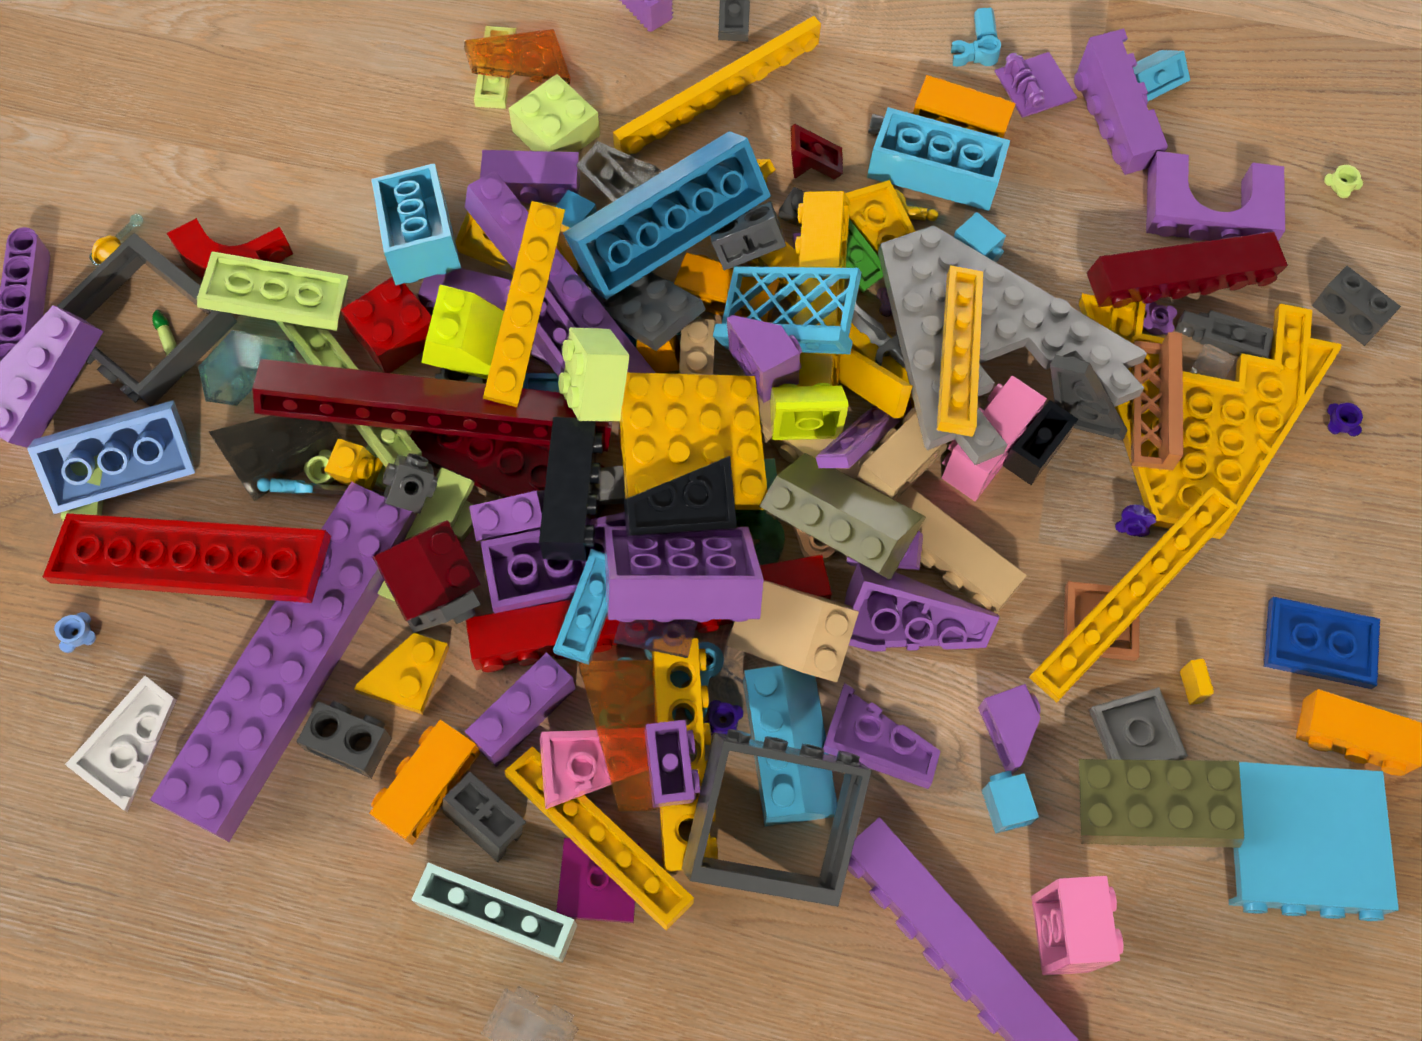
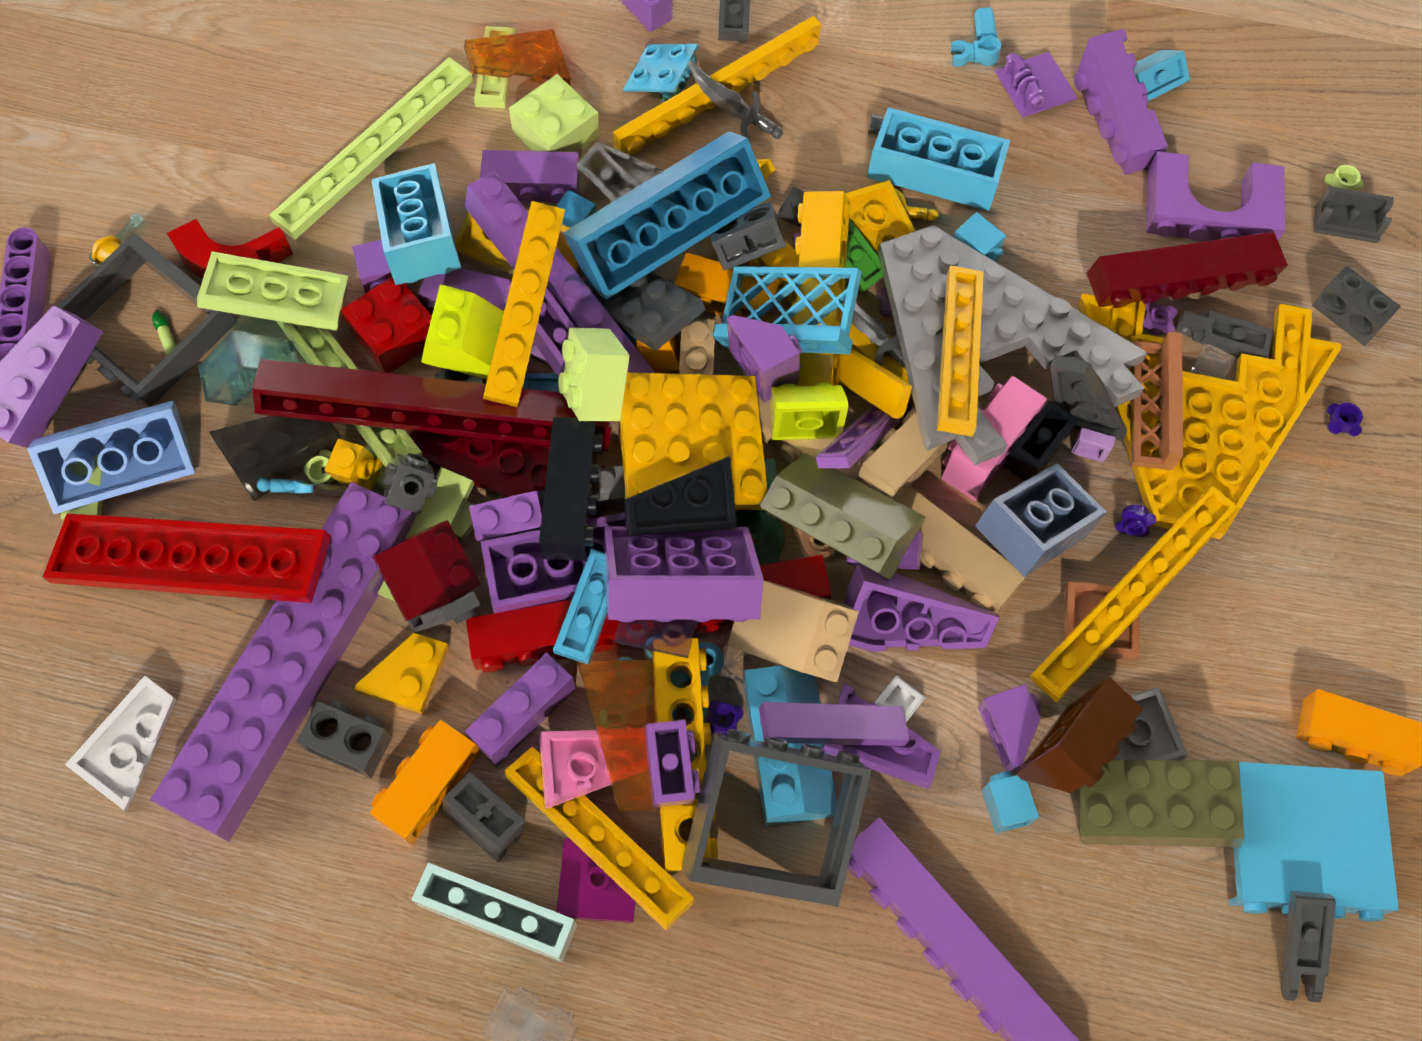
light blue plate [54,612,96,653] -> none
dark red slope [791,124,843,180] -> none
light orange brick [913,75,1016,138] -> none
bright pink brick [1031,876,1123,975] -> none
yellow tile [1180,659,1214,705] -> none
blue tile [1264,597,1380,689] -> none
none -> yellowish green plate [269,57,473,240]
none -> medium lavender brick [352,239,392,294]
none -> medium azure hinge [623,44,699,102]
none -> piece [688,60,783,139]
none -> medium lavender tile [759,702,909,746]
none -> white tile [874,675,926,723]
none -> sand blue brick [975,463,1107,577]
none -> reddish brown slope [1016,676,1143,793]
none -> lavender tile [1071,428,1116,462]
none -> dark grey hinge [1281,891,1336,1002]
none -> dark grey hinge [1314,186,1394,243]

